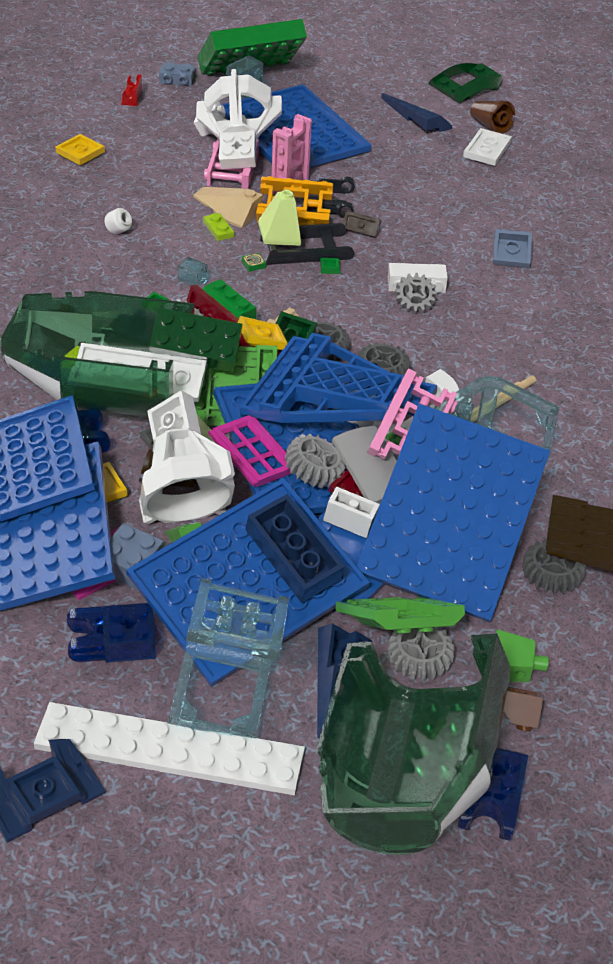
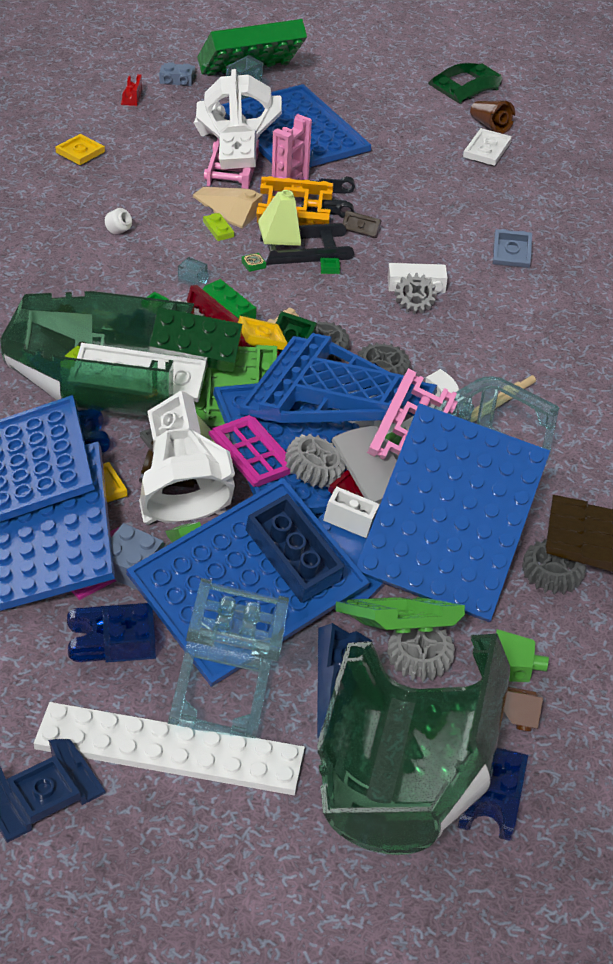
dark blue wedge [381,93,452,132] -> none

